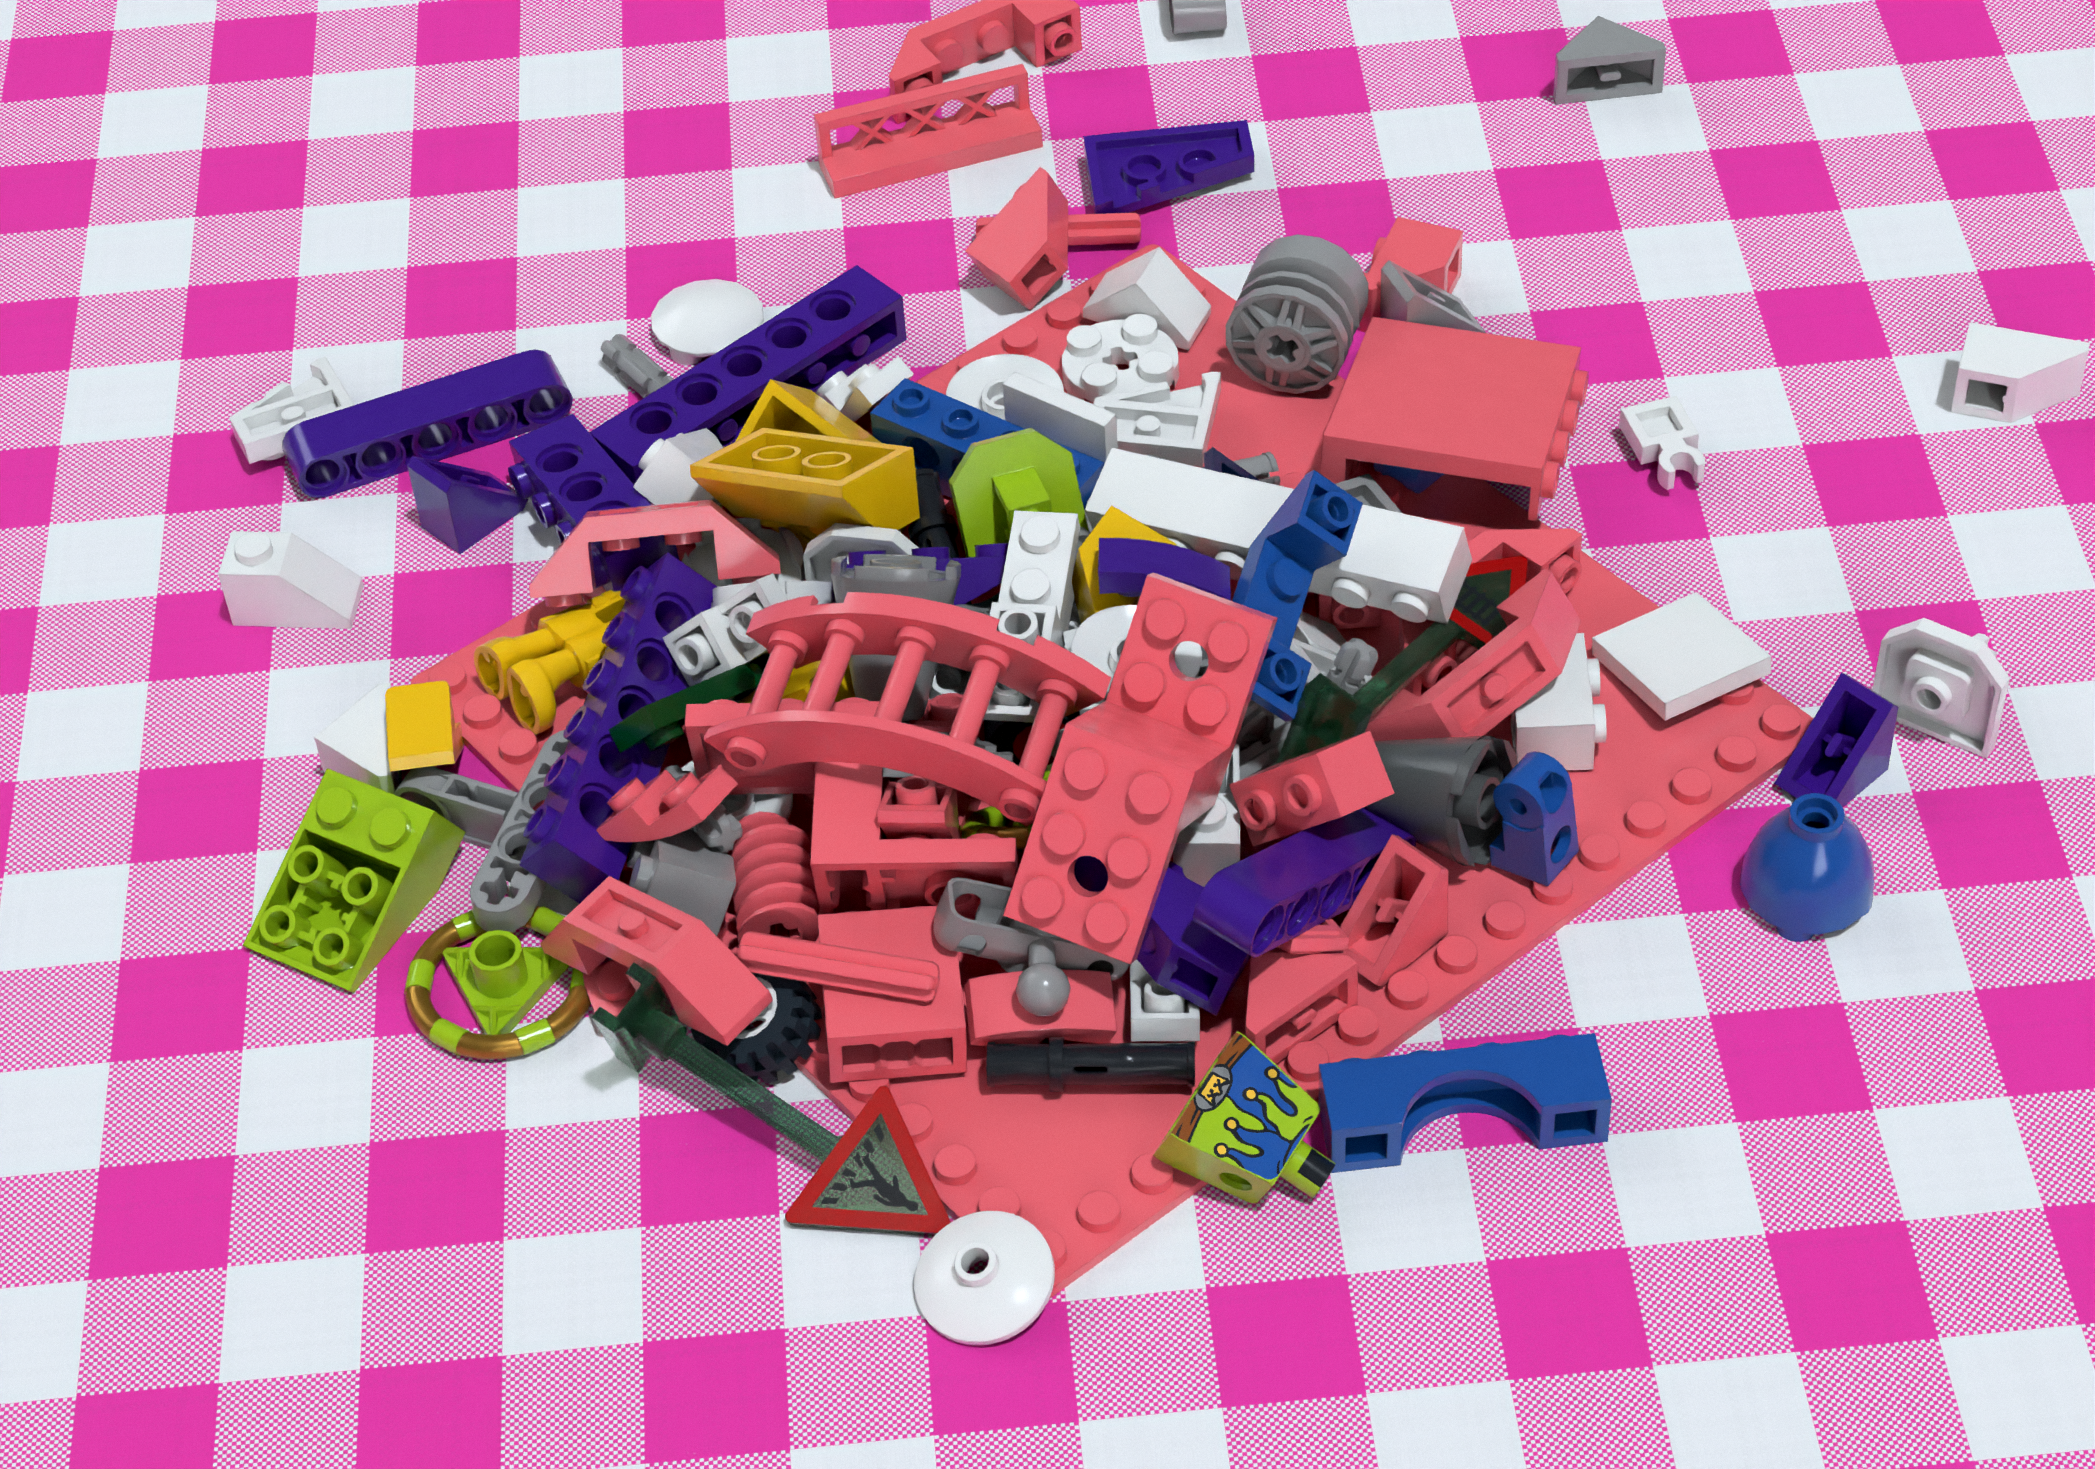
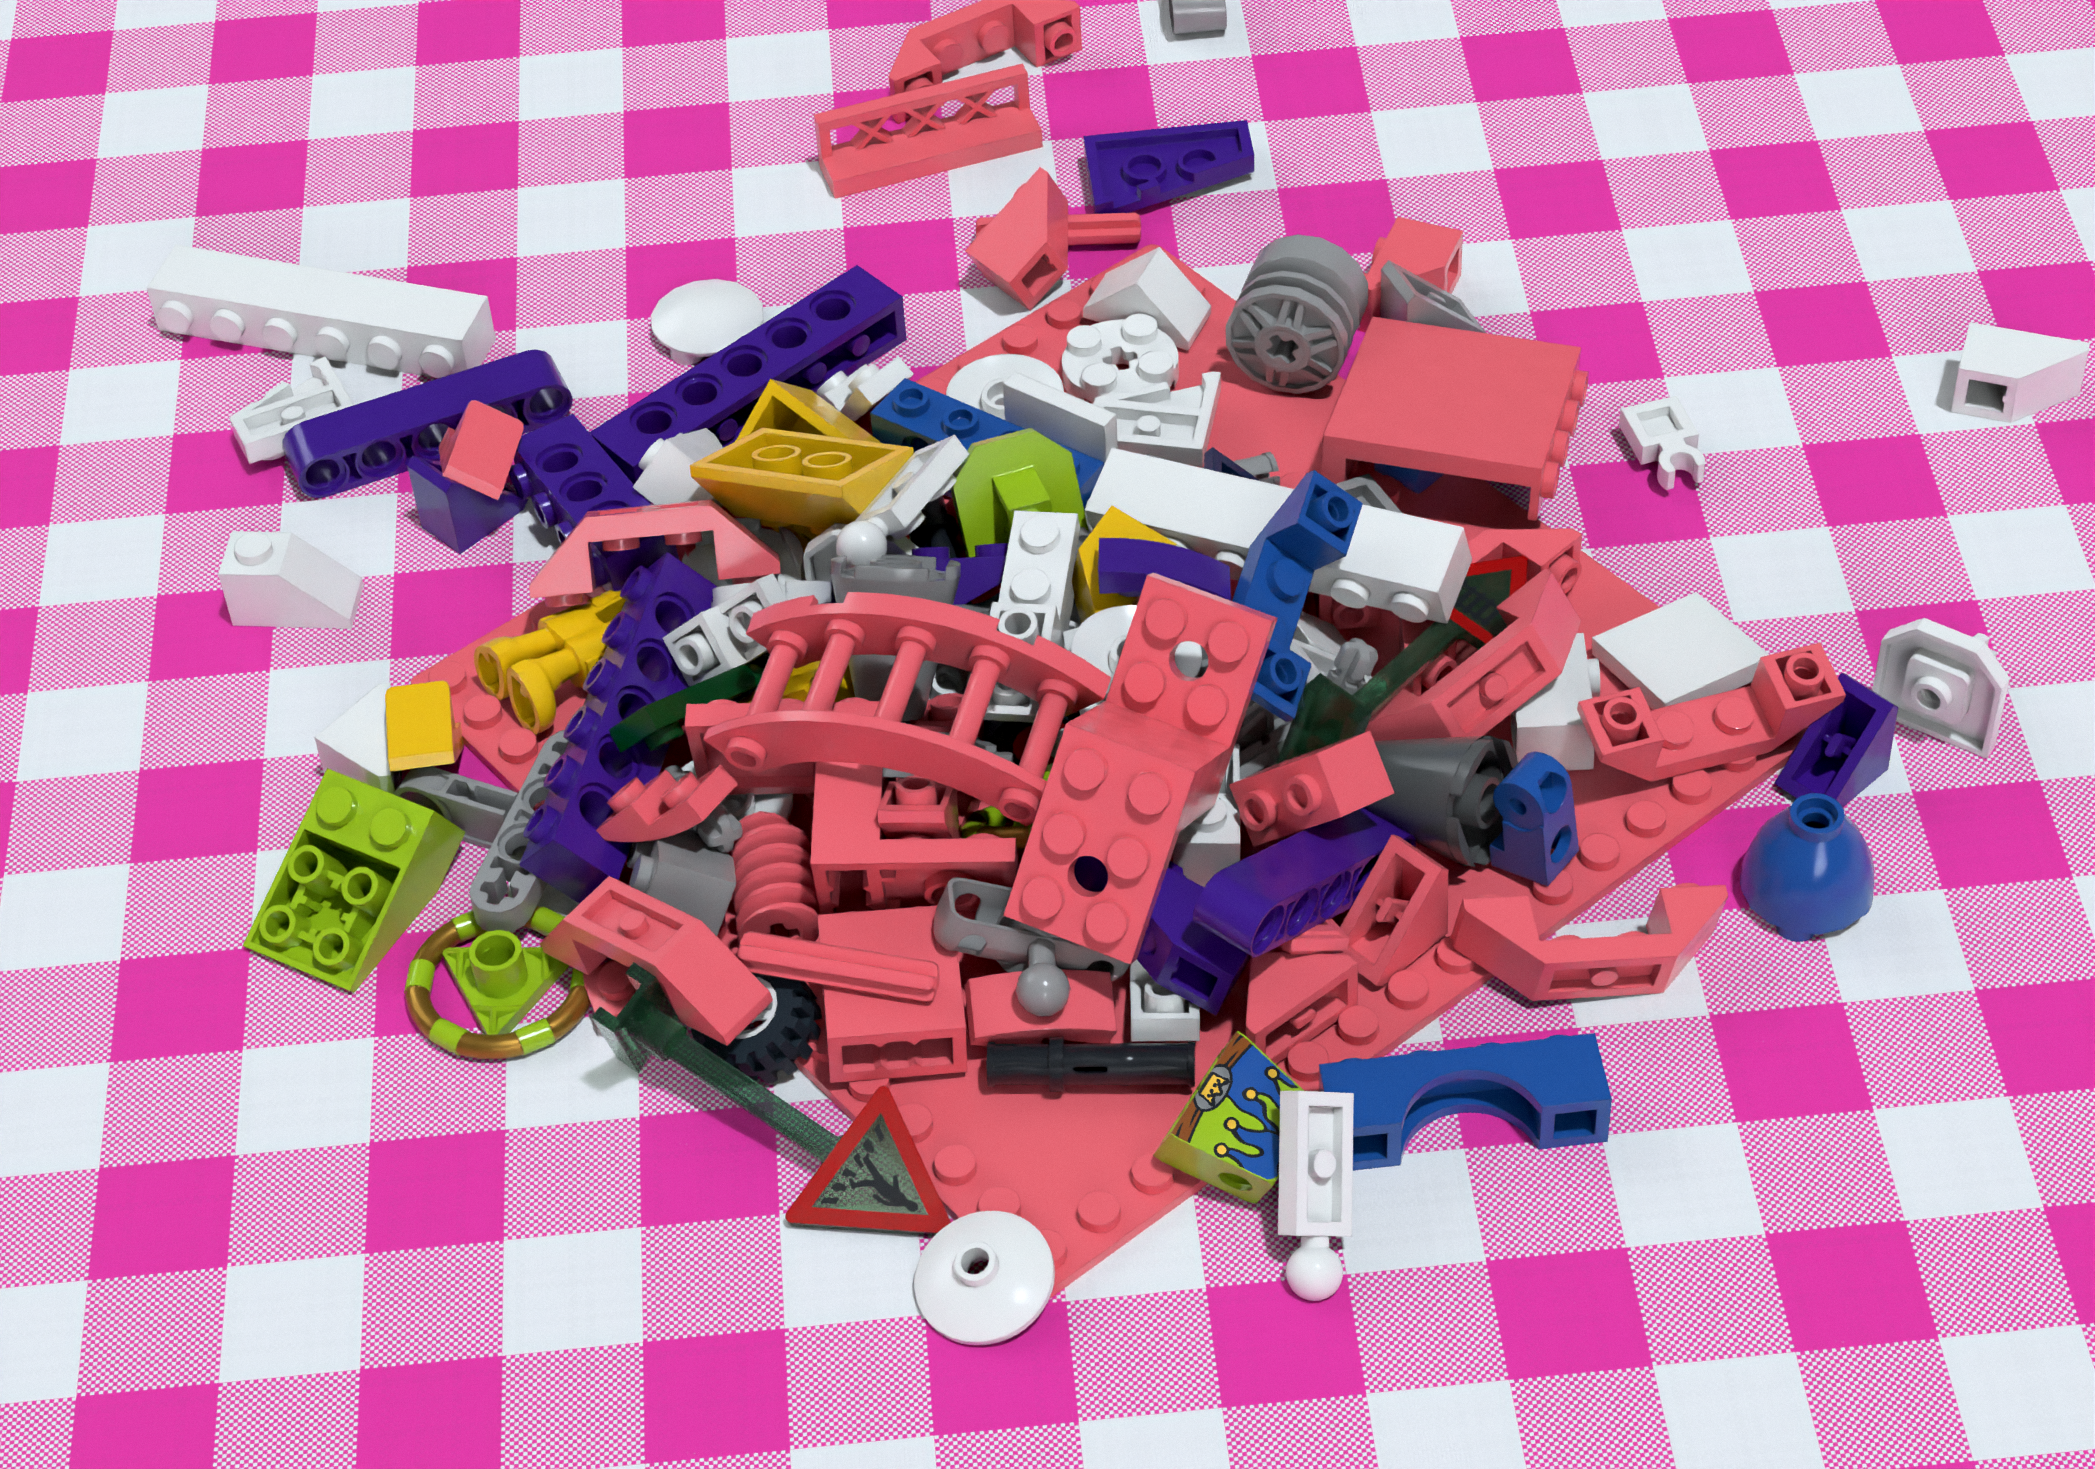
light grey axle [600,334,674,398] -> none
light grey slope [1553,16,1666,105] -> none
none -> white brick [147,244,496,378]
none -> coral slope [439,400,524,500]
none -> white plate [836,435,969,568]
none -> white plate [1278,1091,1354,1301]
none -> coral slope [1451,883,1728,1001]
none -> coral slope [1577,643,1846,782]

